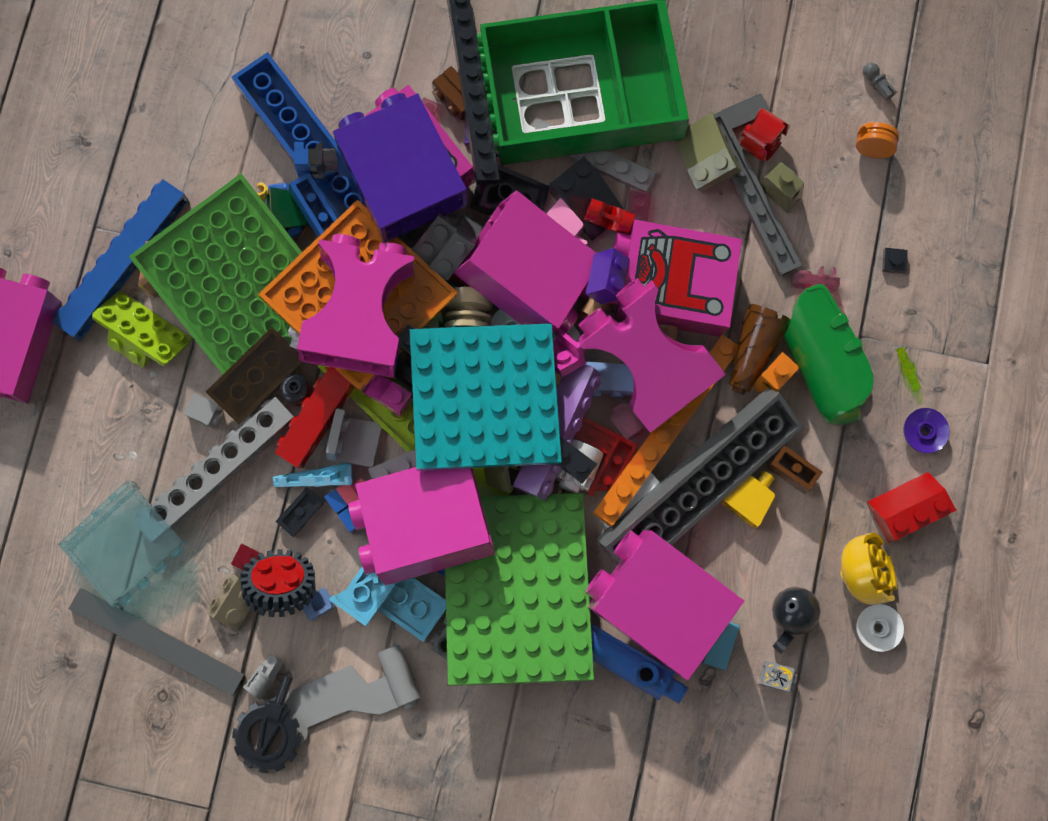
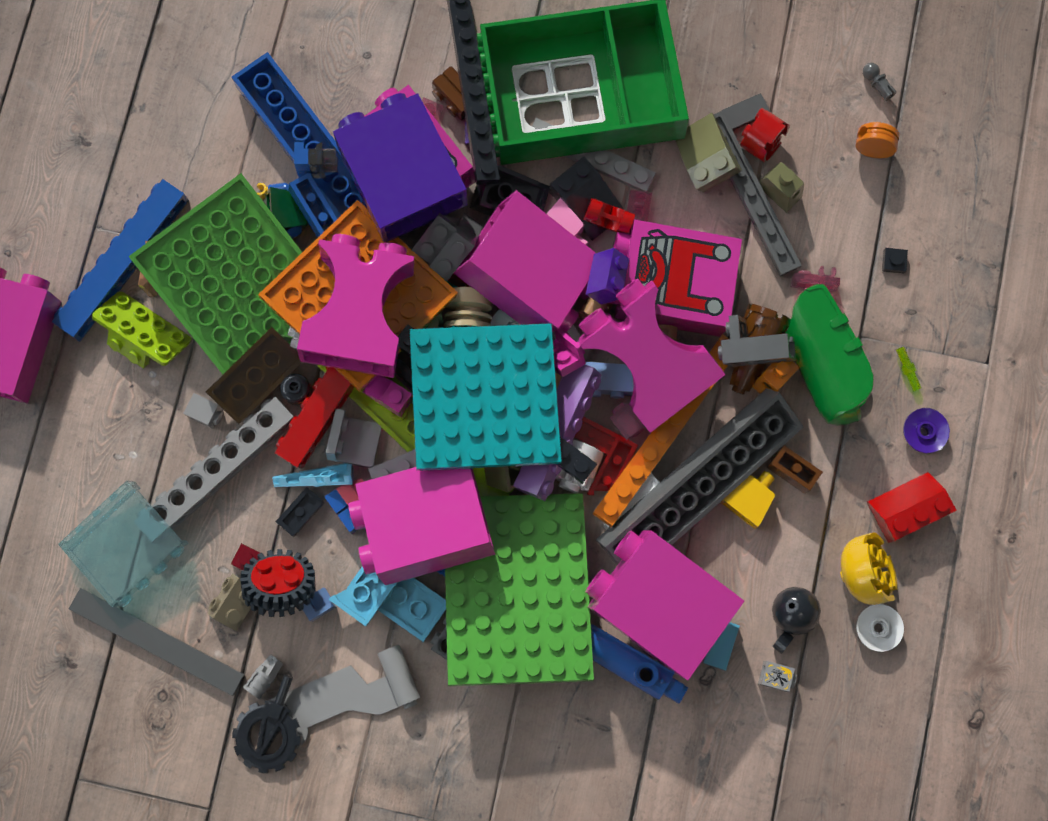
none -> dark grey brick [718,315,796,367]

